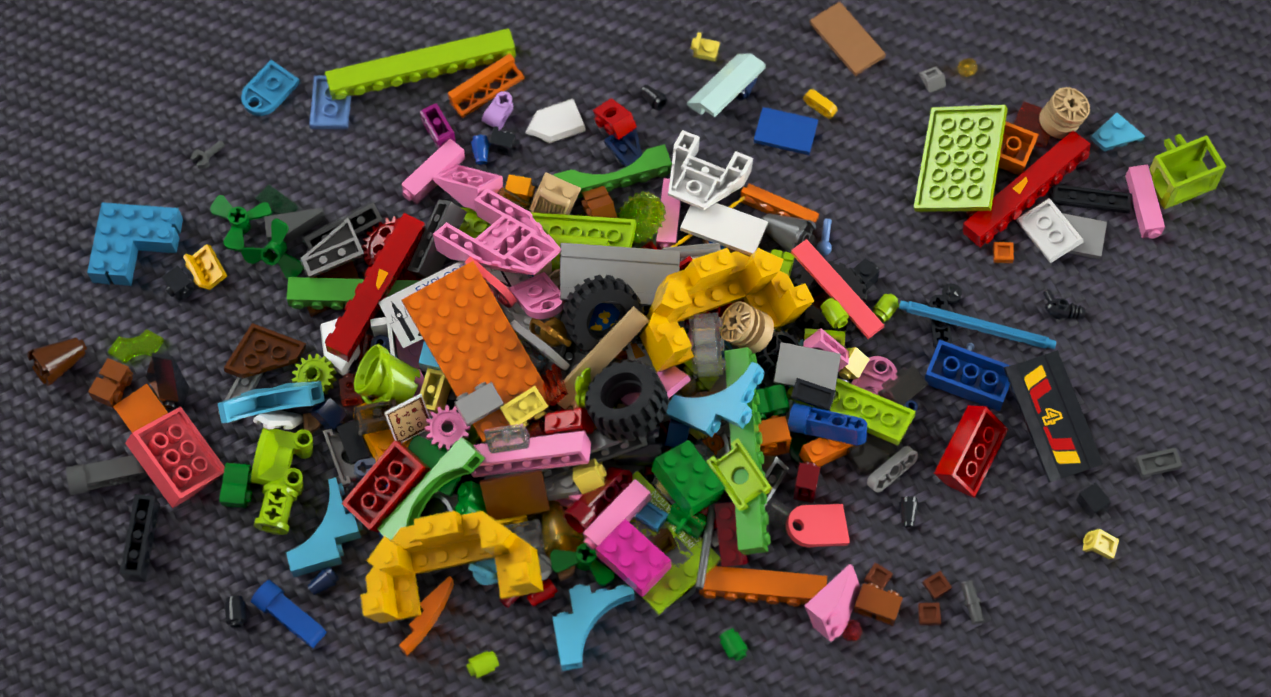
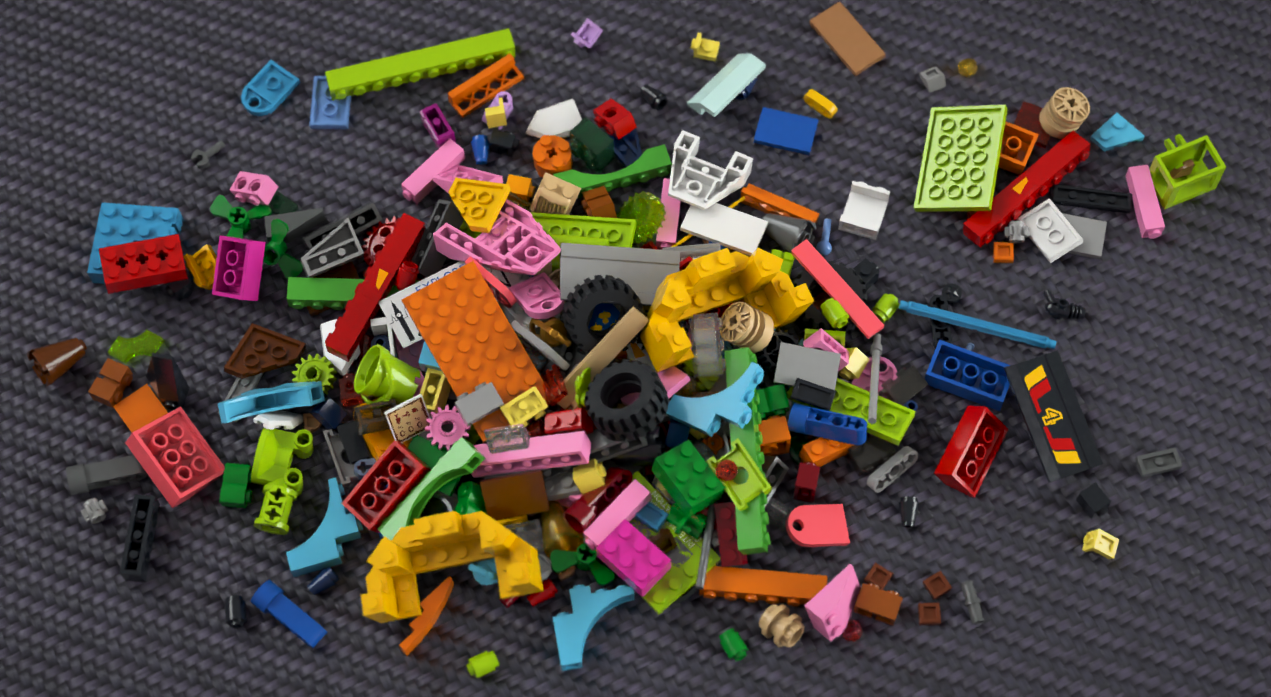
none -> light grey gear [81,498,109,524]
none -> red brick [99,234,188,294]
none -> dark pink brick [212,236,266,301]
none -> bright pink brick [230,171,278,206]
none -> red brick [394,261,419,291]
none -> yellow plate [448,178,511,233]
none -> light yellow panel [485,98,507,128]
none -> orange brick [533,135,572,178]
none -> clear green brick [570,117,615,173]
none -> lavender bracket [571,18,603,49]
none -> clear red tile [715,460,738,481]
none -> tan piece [759,604,804,648]
none -> white panel [838,181,890,240]
none -> light grey bar [868,333,883,424]
none -> light grey gear [1005,221,1029,243]
none -> medium nougat tile [1170,159,1195,179]

